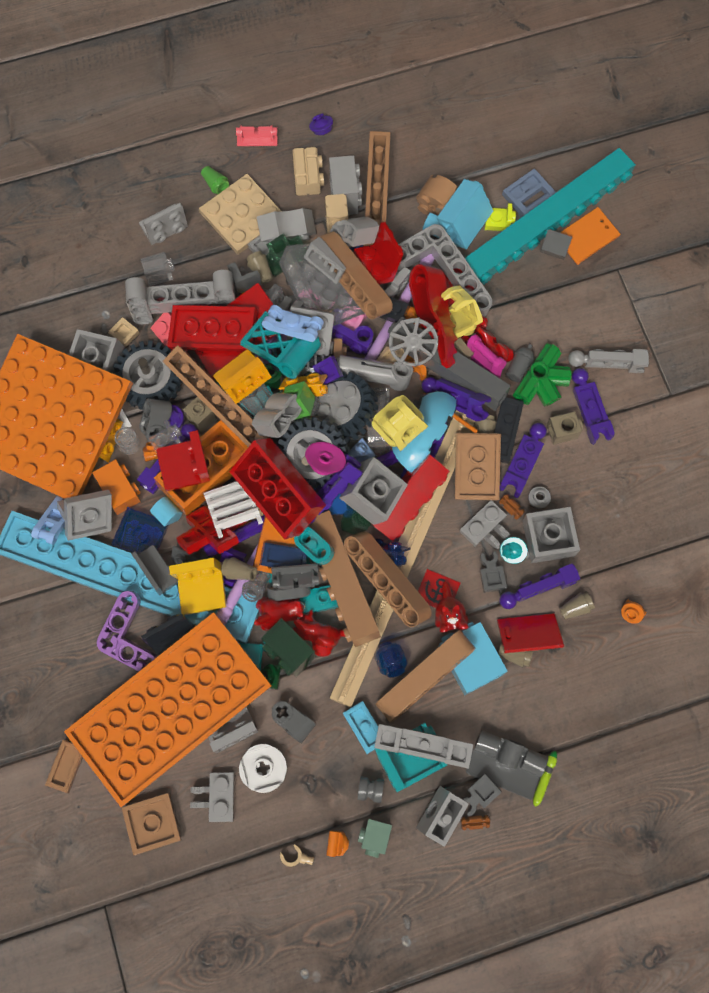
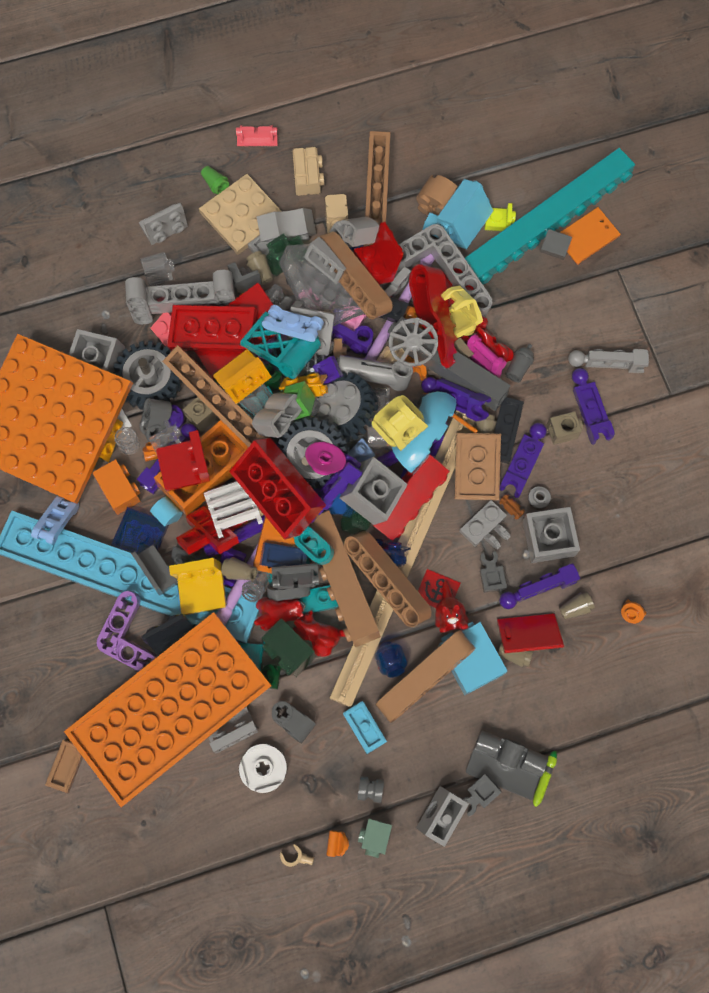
light grey bracket [57,490,112,541] -> none
tan plate [108,317,139,348] -> none
medium nougat plate [122,793,182,856] -> none
light grey hinge [190,773,234,822] -> none
dark purple hat [309,113,333,135] -> none
light grey brick [329,156,362,215] -> none
teal panel [374,722,447,793] -> none
light grey slope [374,724,474,769] -> none
dark orange piece [461,815,490,830] -> none
teal hat [500,537,528,564] -> none
sand blue plate [502,169,556,218] -> none
green piece [512,343,571,407] -> none

